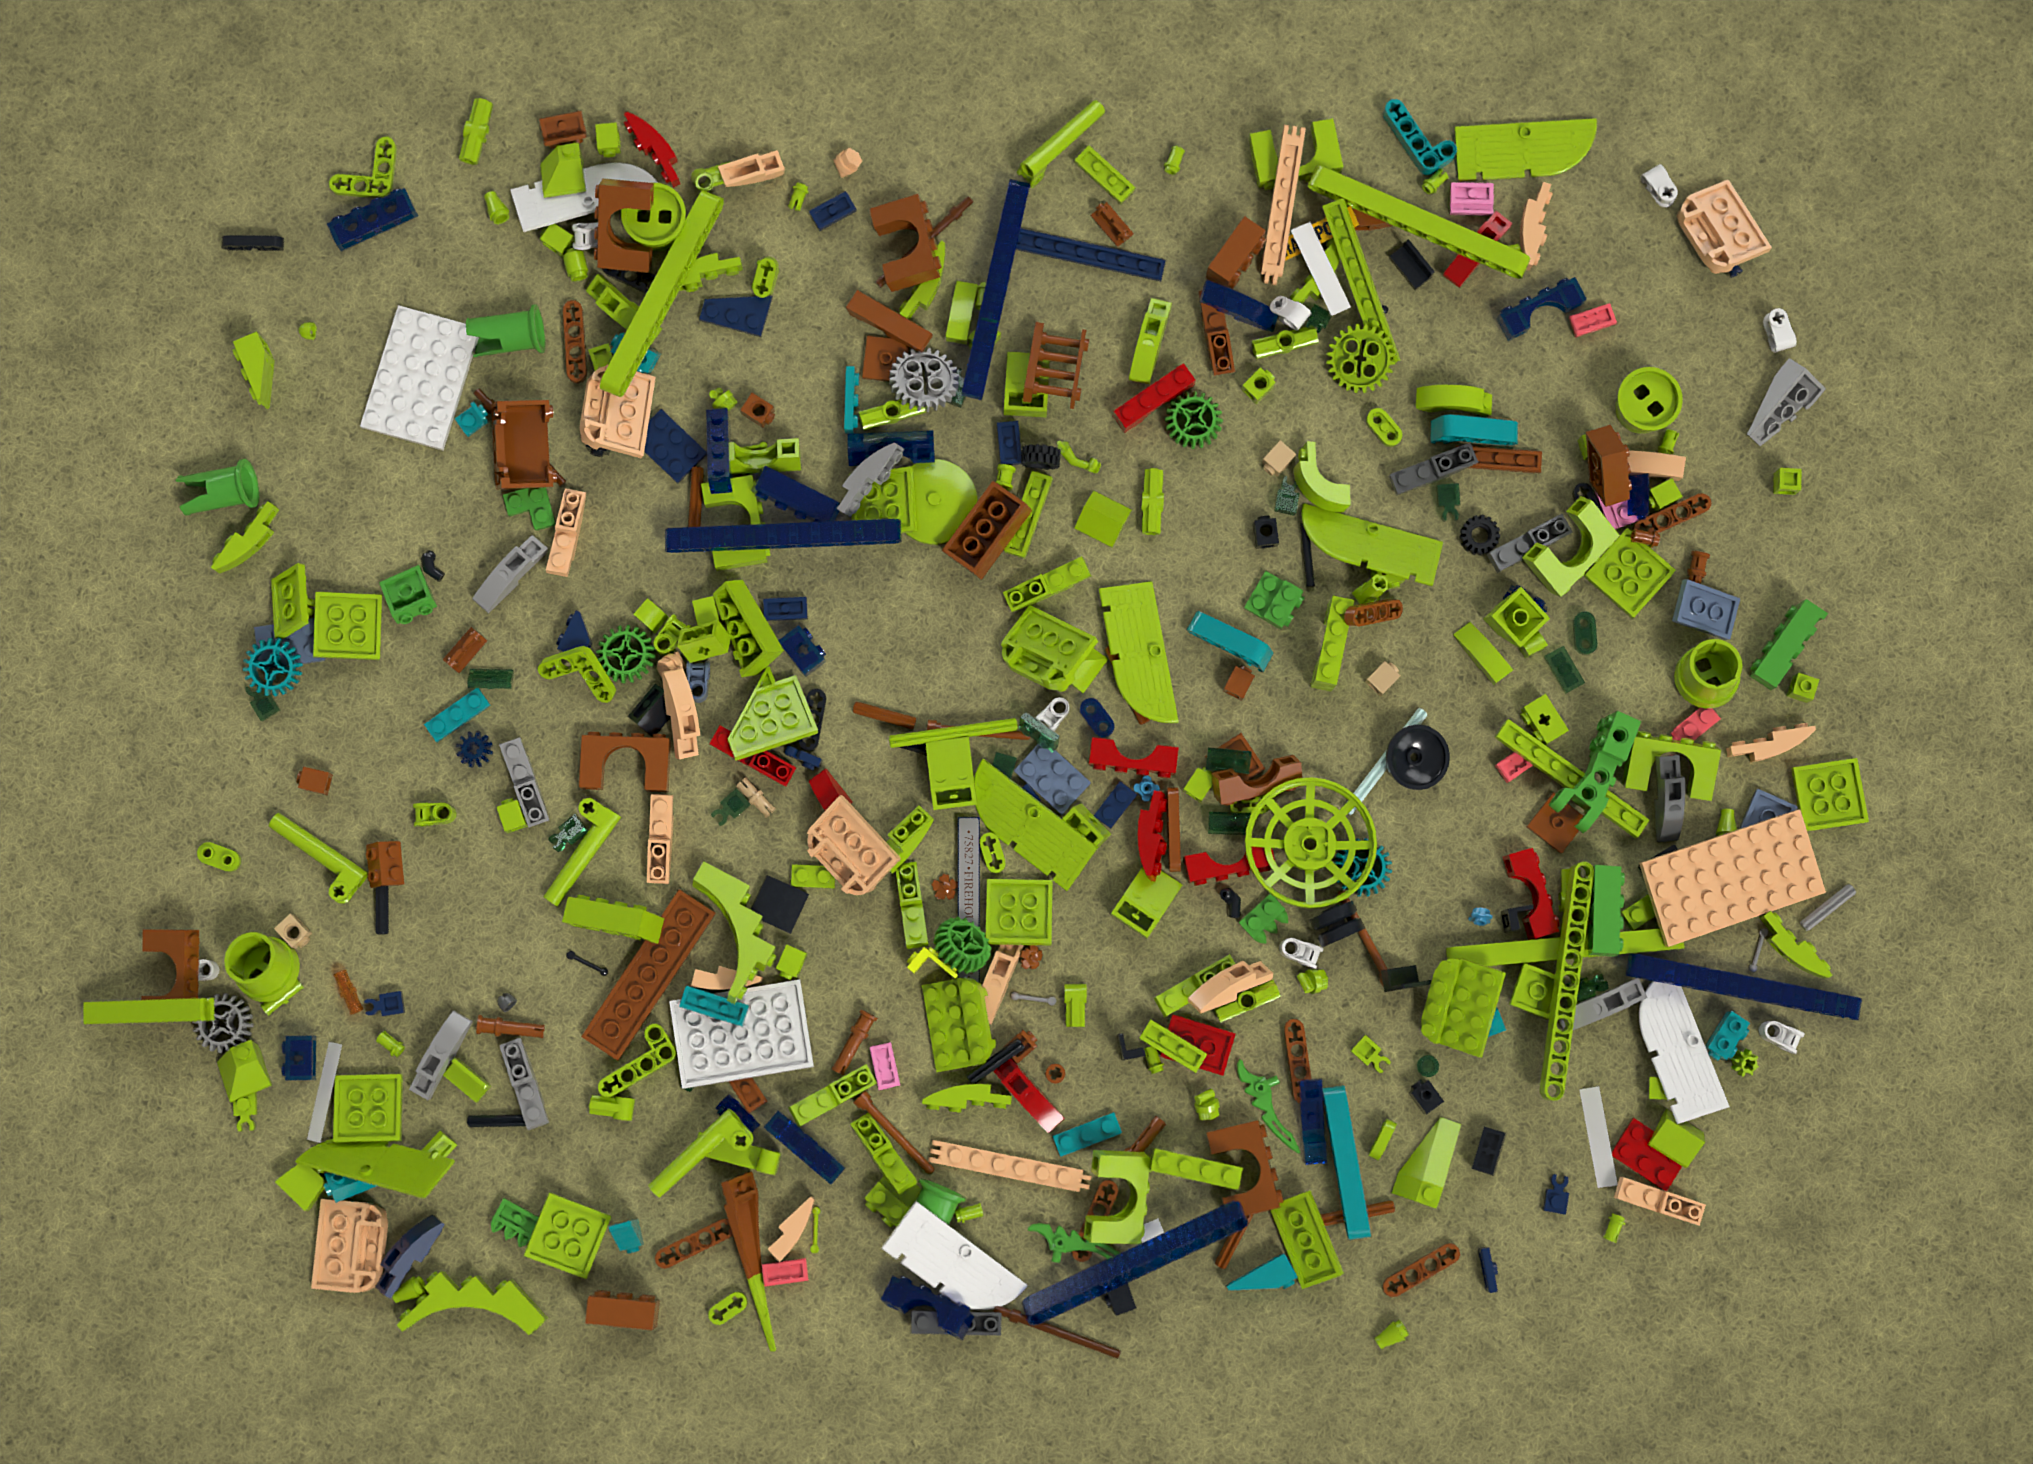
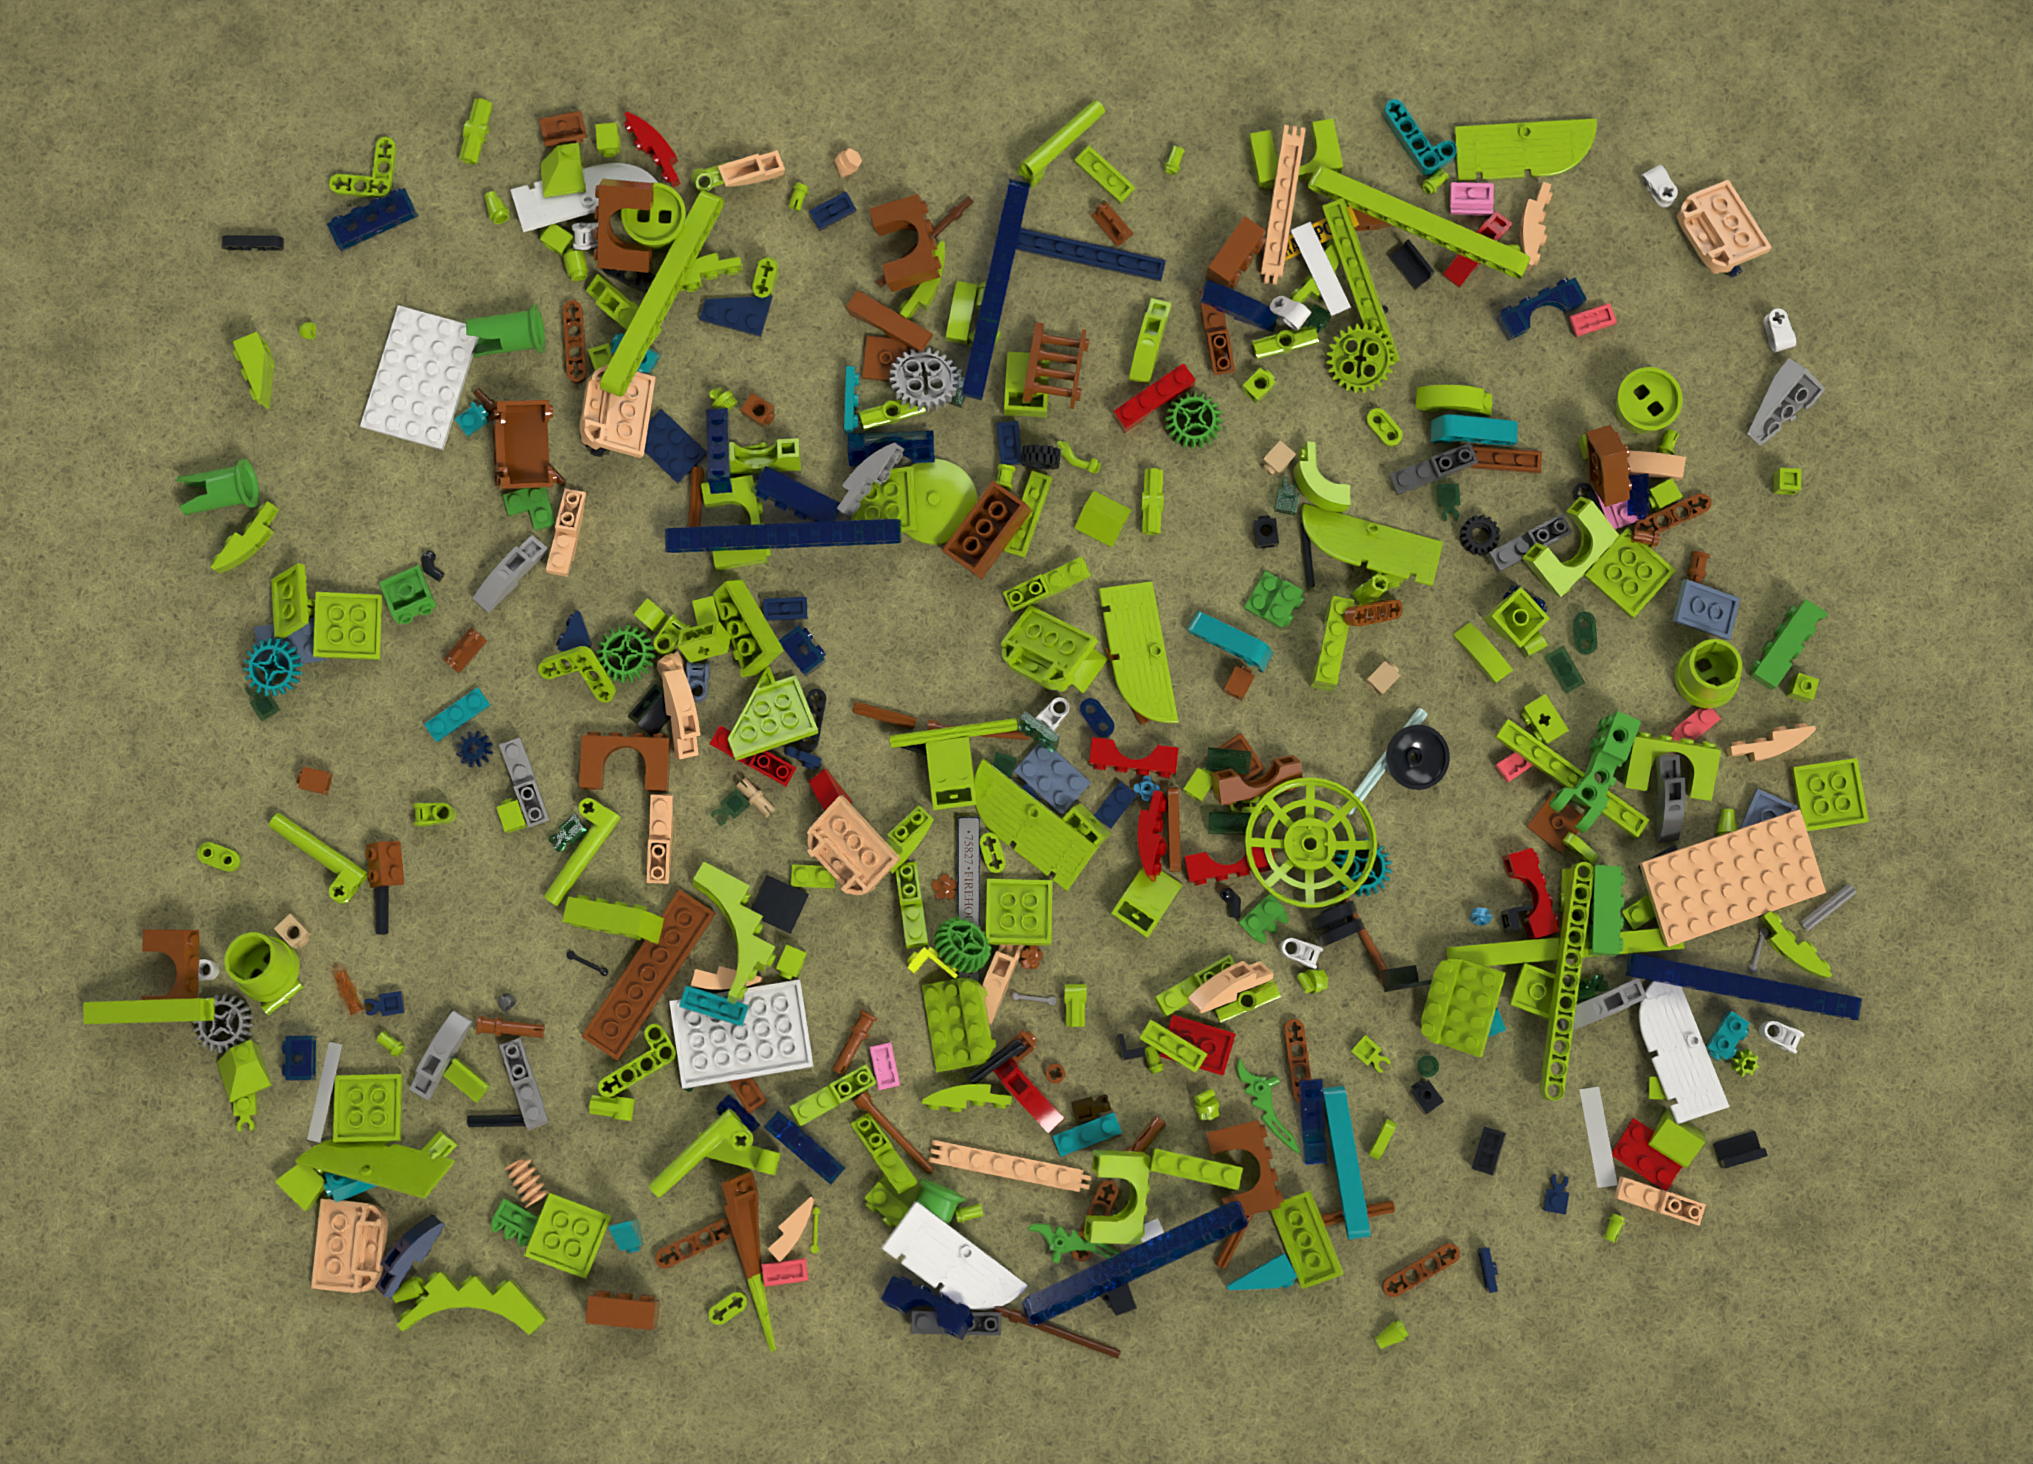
clear green plate [467,669,514,689] -> none
lime wedge [1392,1117,1461,1209] -> none
none -> light nougat piece [504,1159,549,1208]
none -> dark brown plate [1071,1095,1111,1124]
none -> lime beam [1562,832,1599,865]
none -> black panel [1714,1131,1768,1169]

